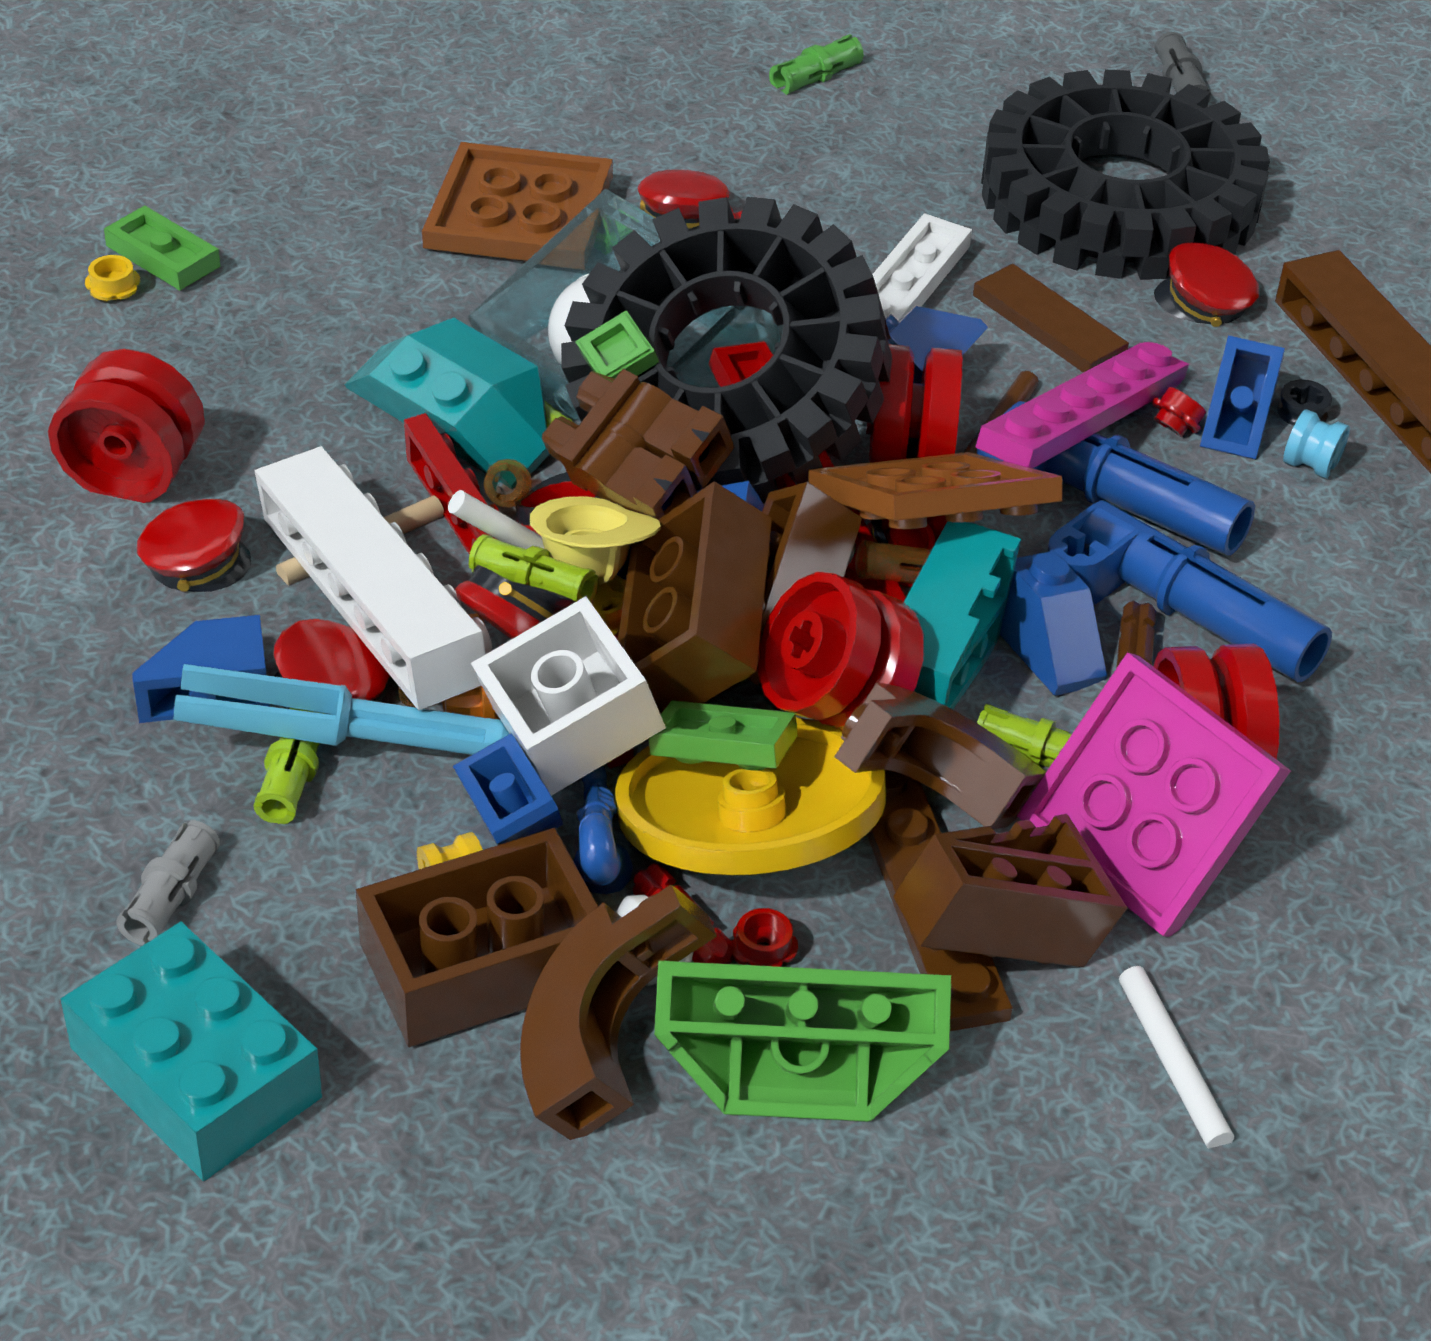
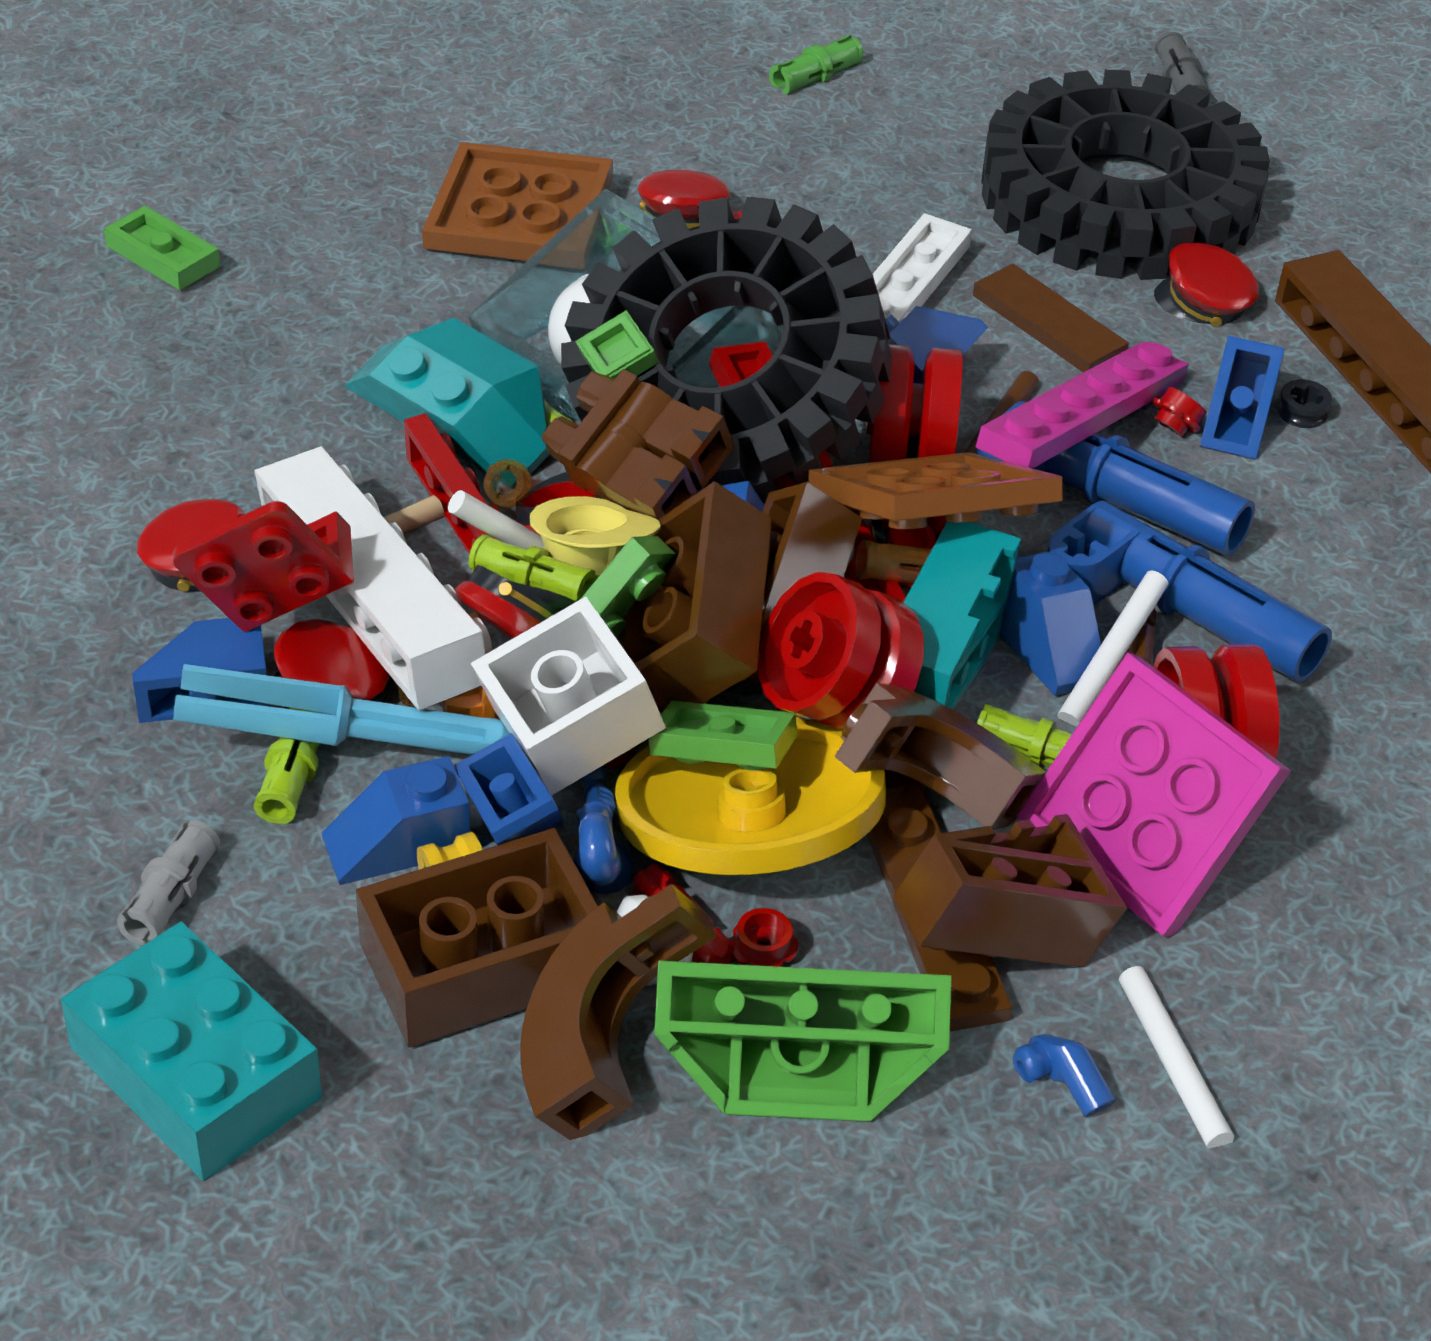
red wheel [48,349,205,503] -> none
yellow plate [85,255,140,301] -> none
medium azure wheel [1283,409,1350,479] -> none
none -> red bracket [173,501,354,632]
none -> blue slope [322,756,470,885]
none -> bright green plate [581,536,675,638]
none -> blue arm [1013,1034,1116,1117]
none -> white bar [1057,571,1168,727]

